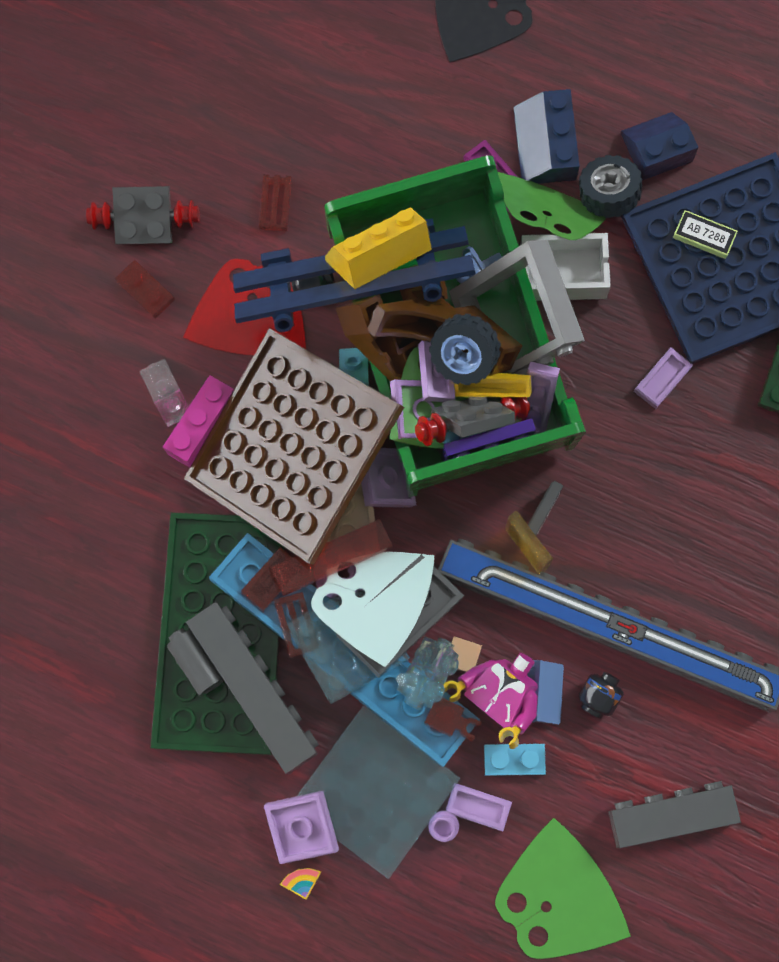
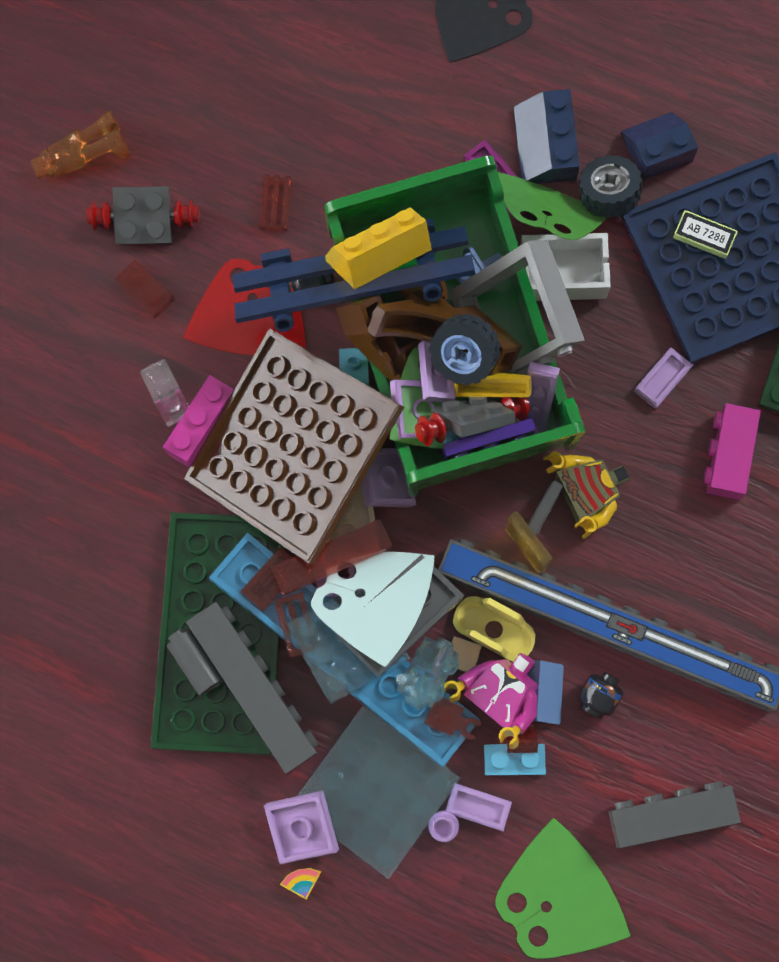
none -> clear orange piece [31,110,131,179]
none -> light yellow piece [453,596,536,662]
none -> clear red tile [506,724,538,753]
none -> torso [543,451,629,539]
none -> dark pink brick [703,403,761,500]

